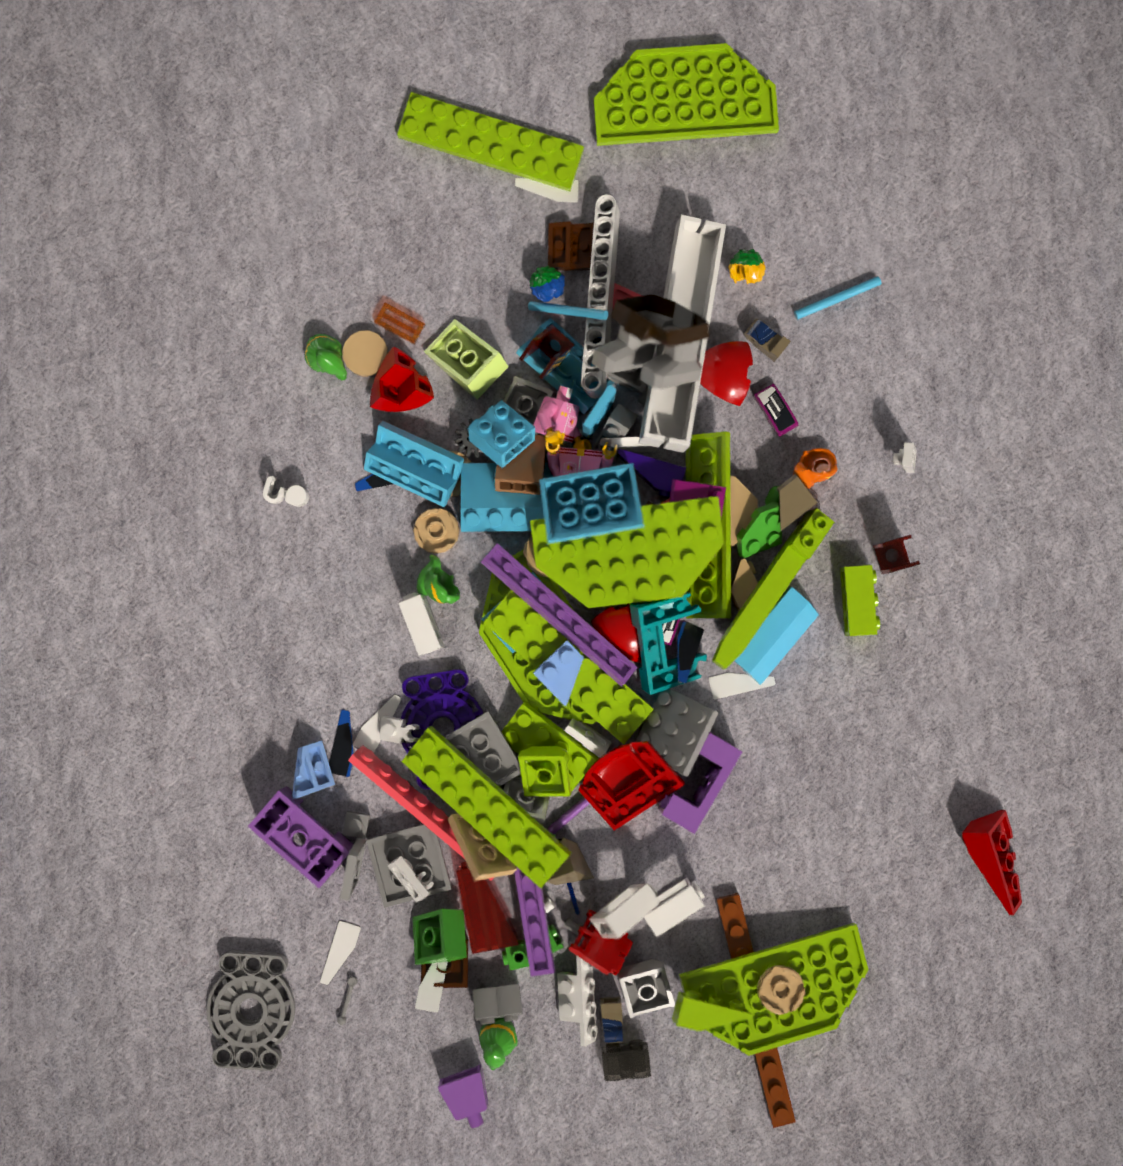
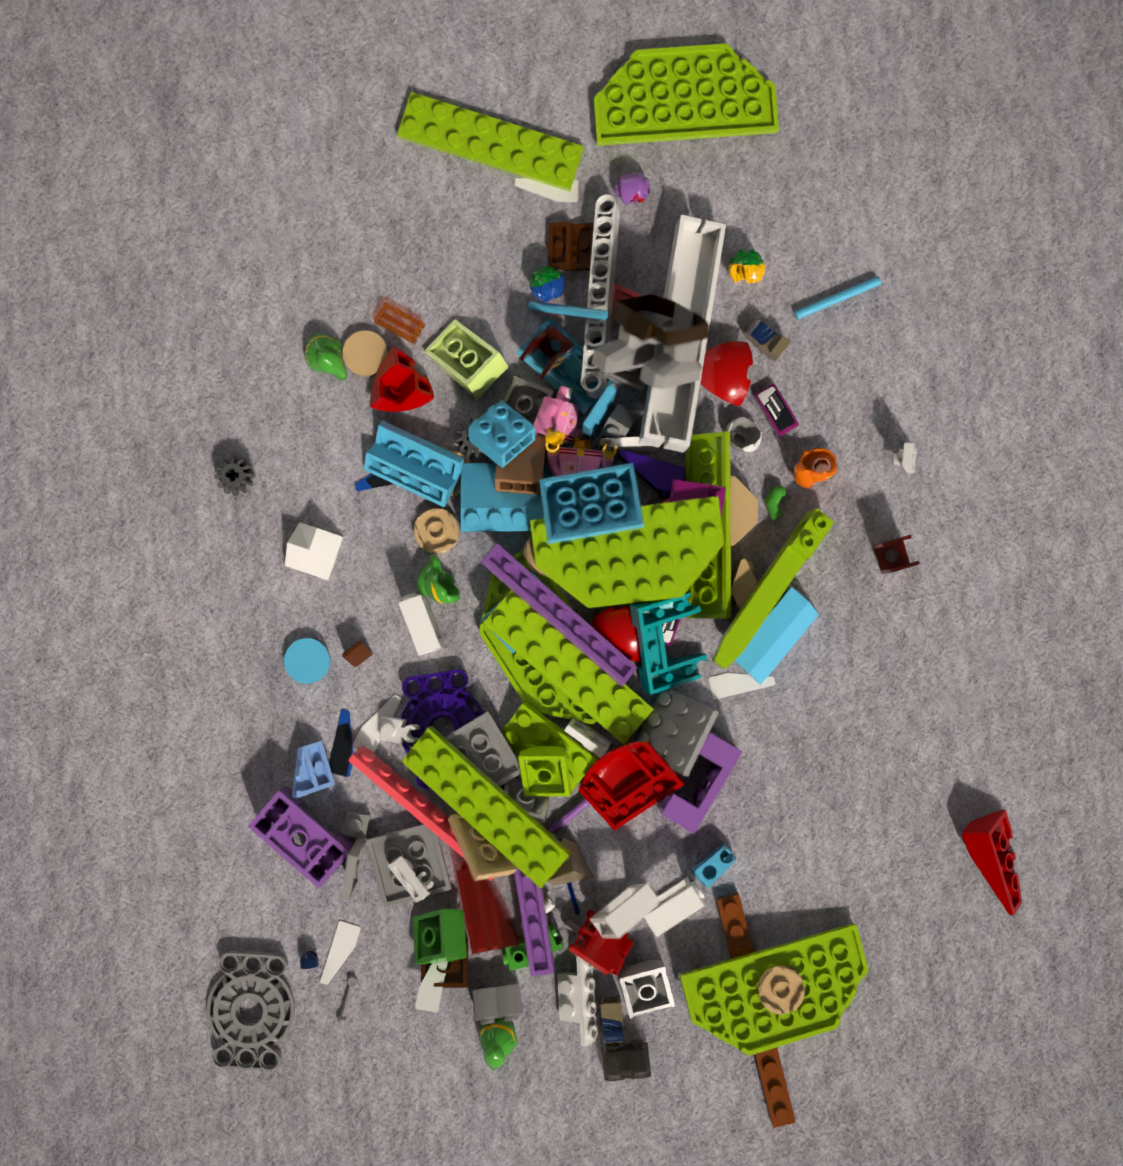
white leg [263,476,309,507] -> none
medium lavender torso [438,1065,488,1128] -> none
light blue wing [533,640,584,706] -> none
lime slope [671,990,752,1032] -> none
black sticker [677,621,704,684] -> none
bright green plate [737,501,782,559] -> none
dark tan slope [777,474,817,531] -> none
lime brick [840,565,880,636] -> none
none -> dark grey gear [215,456,255,496]
none -> medium azure tile [284,638,331,684]
none -> white slope [285,522,343,580]
none -> dark blue hinge [300,951,319,969]
none -> reddish brown slope [342,641,373,667]
none -> medium lavender head [615,172,650,204]
none -> medium azure leg [690,843,737,888]
none -> light grey hair [726,417,762,452]

